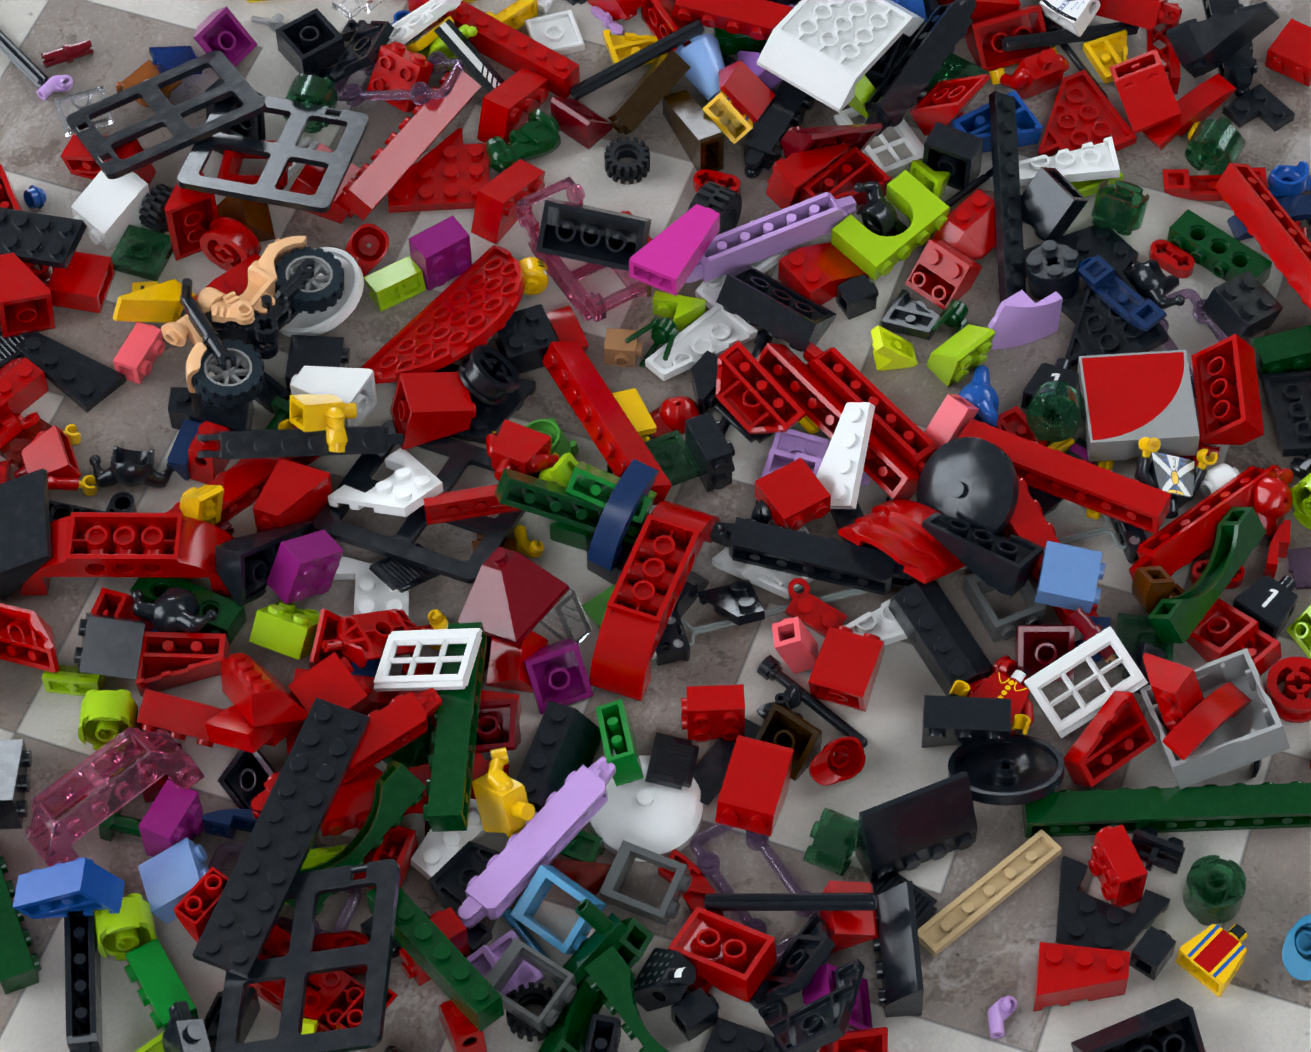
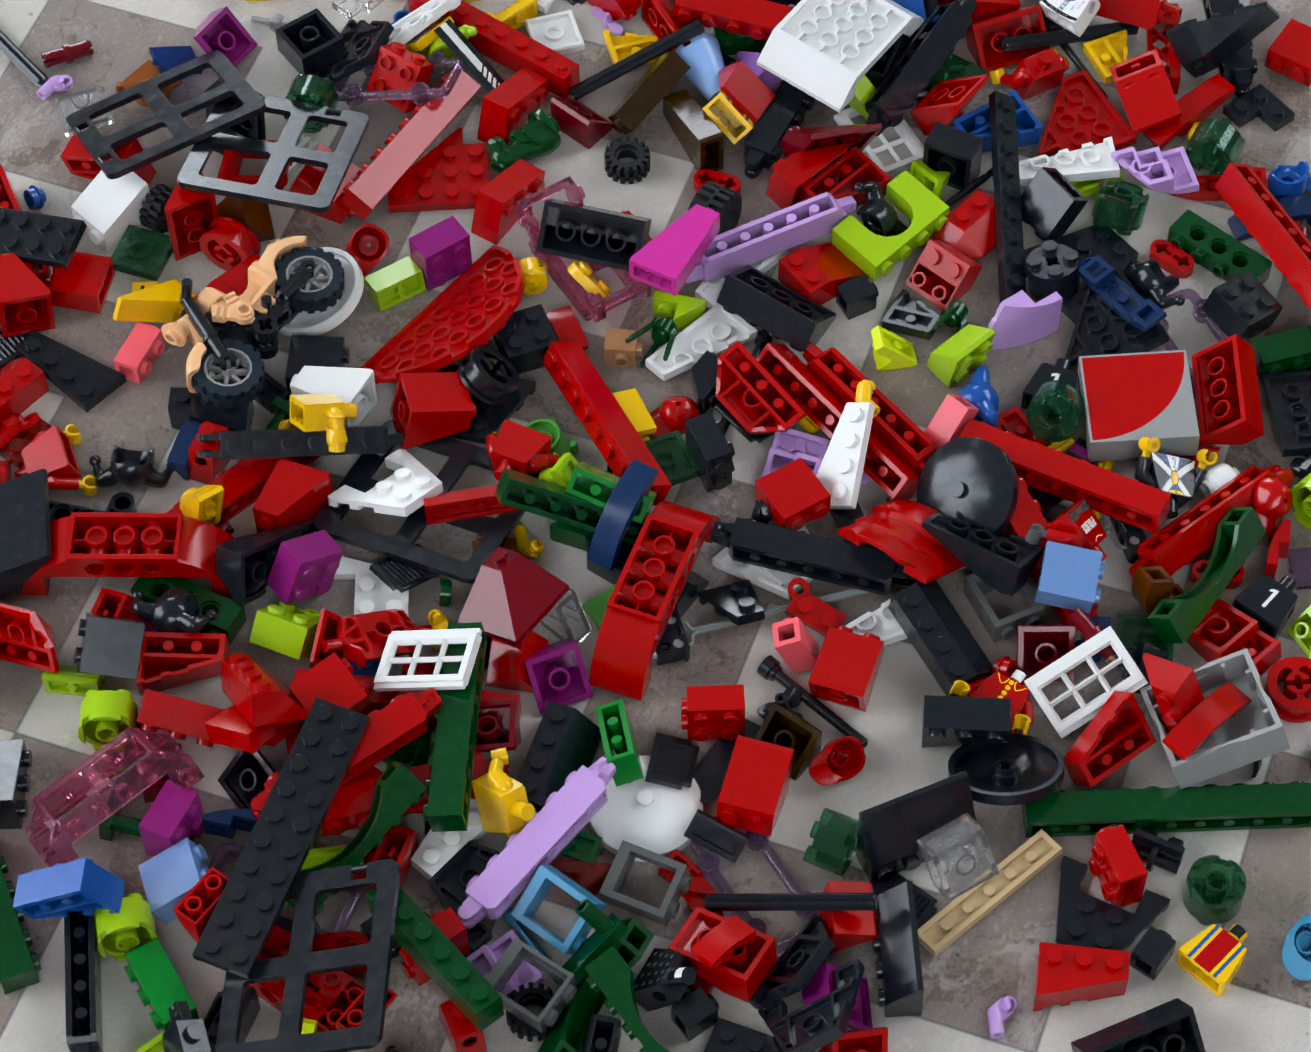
none -> dark green tile [439,579,452,607]
none -> yellow plate [567,261,612,305]
none -> black tile [684,809,749,863]
none -> red slope [690,915,757,969]
none -> yellow arm [855,380,881,418]
none -> clear brick [917,813,999,901]
none -> red torso [1025,497,1107,562]
none -> lavender slope [1111,146,1199,194]

